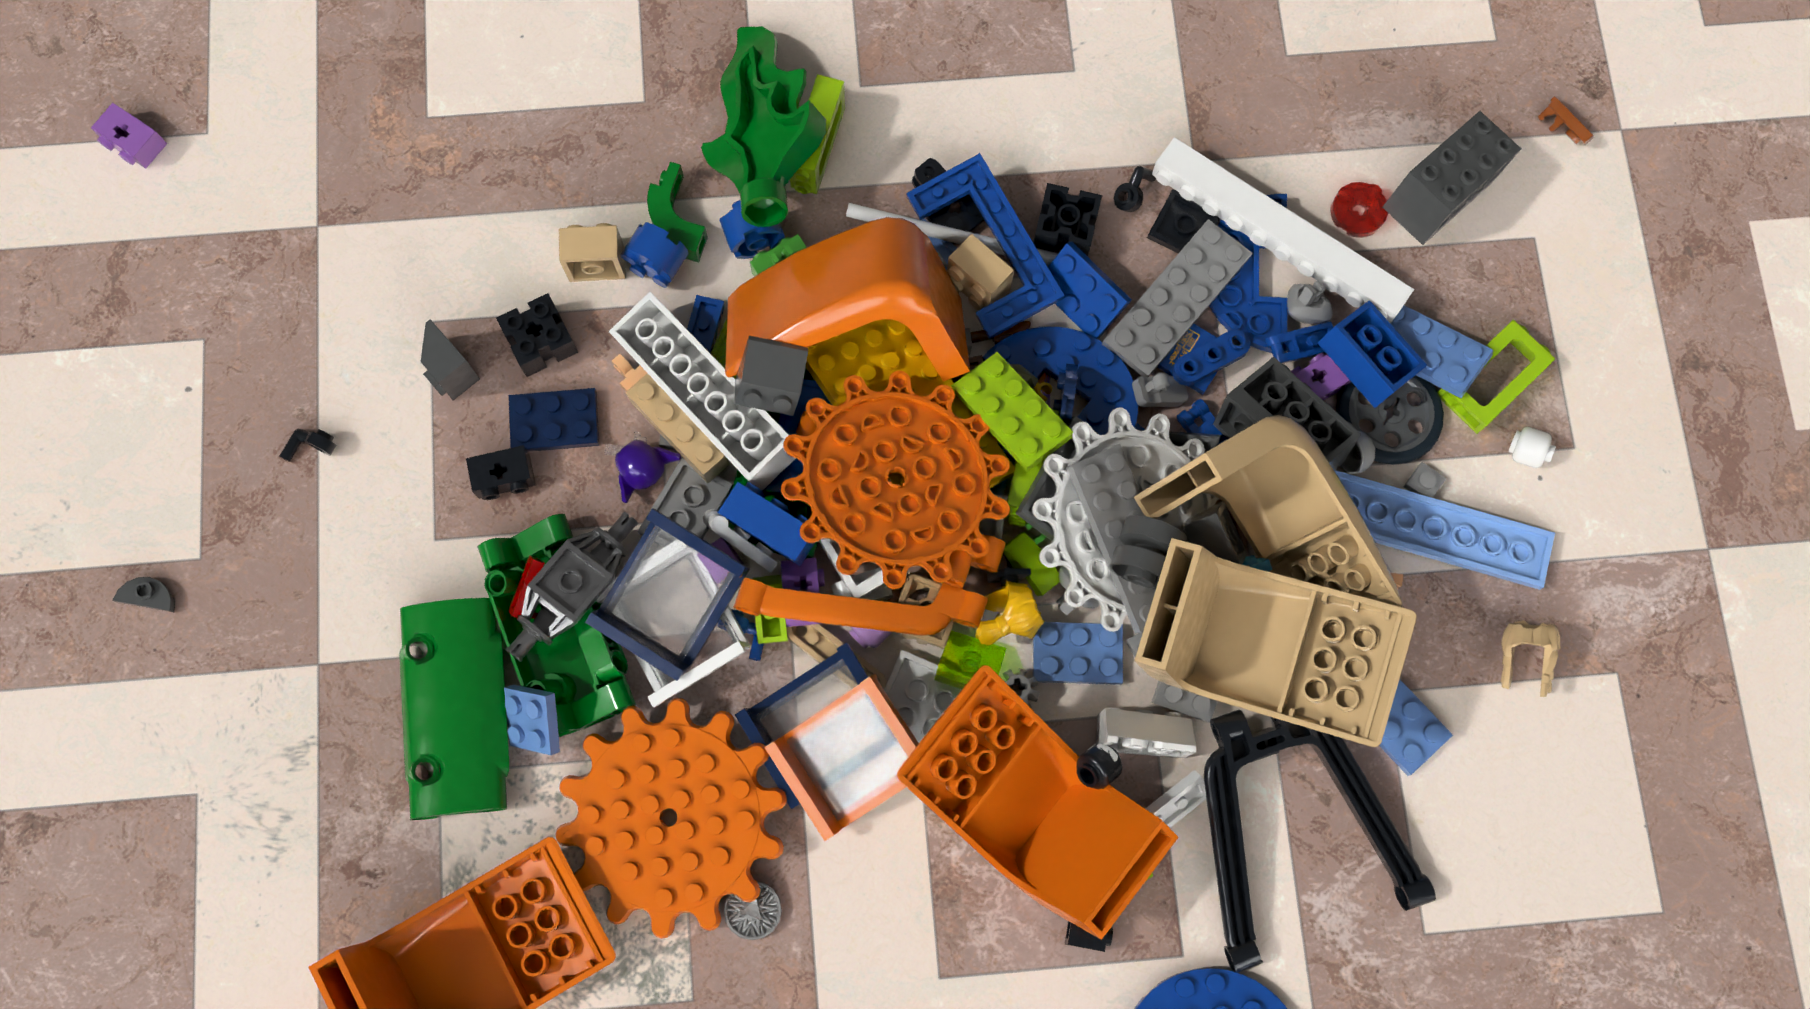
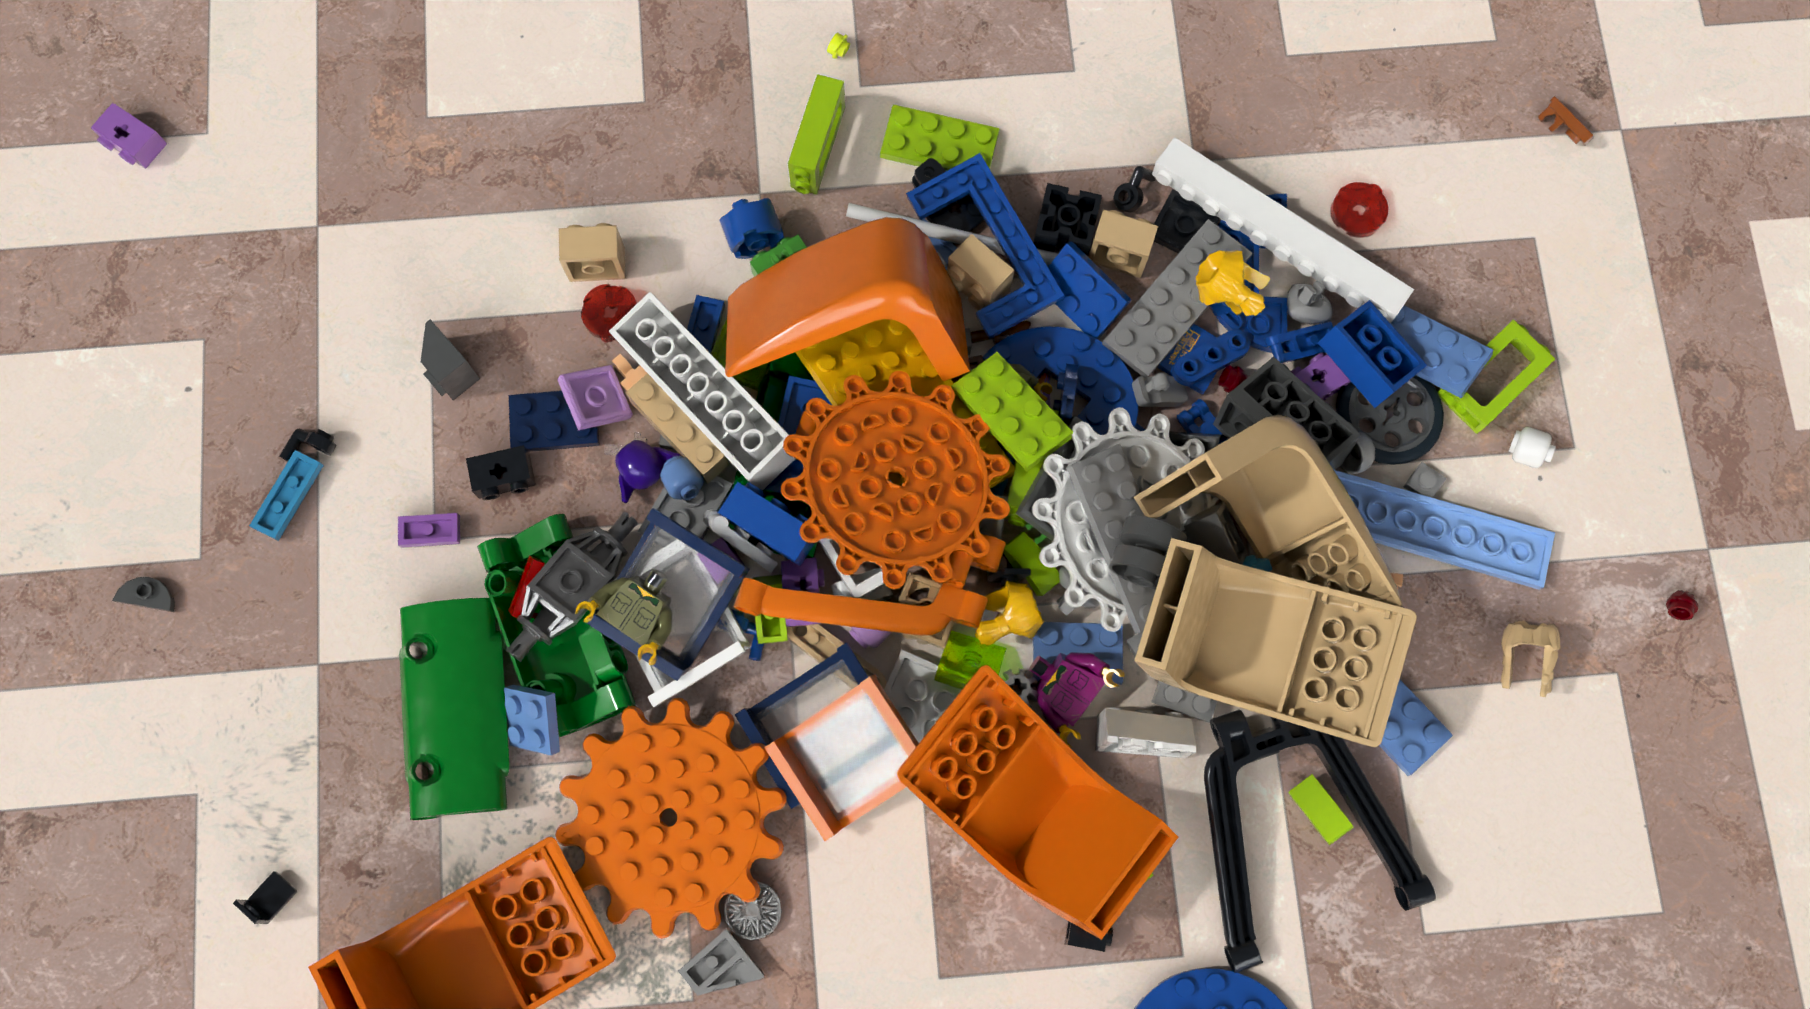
black brick [496,293,578,377] -> none
blue brick [620,222,689,288] -> none
green arch [647,162,708,263] -> none
green piece [701,26,826,227] -> none
dark grey slope [734,336,808,416] -> none
black head [1076,743,1123,790] -> none
white plate [1145,770,1206,828] -> none
dark grey brick [1382,111,1522,245] -> none
none -> black bracket [233,871,297,924]
none -> dark azure plate [249,450,324,541]
none -> medium lavender plate [398,513,460,548]
none -> lavender tile [557,365,633,430]
none -> olive torso [575,569,672,665]
none -> clear red plate [581,284,637,342]
none -> medium blue head [660,456,704,500]
none -> light grey wing [678,929,765,996]
none -> neon yellow plate [827,32,850,59]
none -> lime plate [880,104,999,171]
none -> magenta torso [1029,652,1125,748]
none -> tan brick [1089,210,1158,278]
none -> yellow piece [1196,250,1270,316]
none -> dark red plate [1218,365,1248,393]
none -> lime slope [1288,774,1354,846]
none -> dark red plate [1666,590,1698,620]

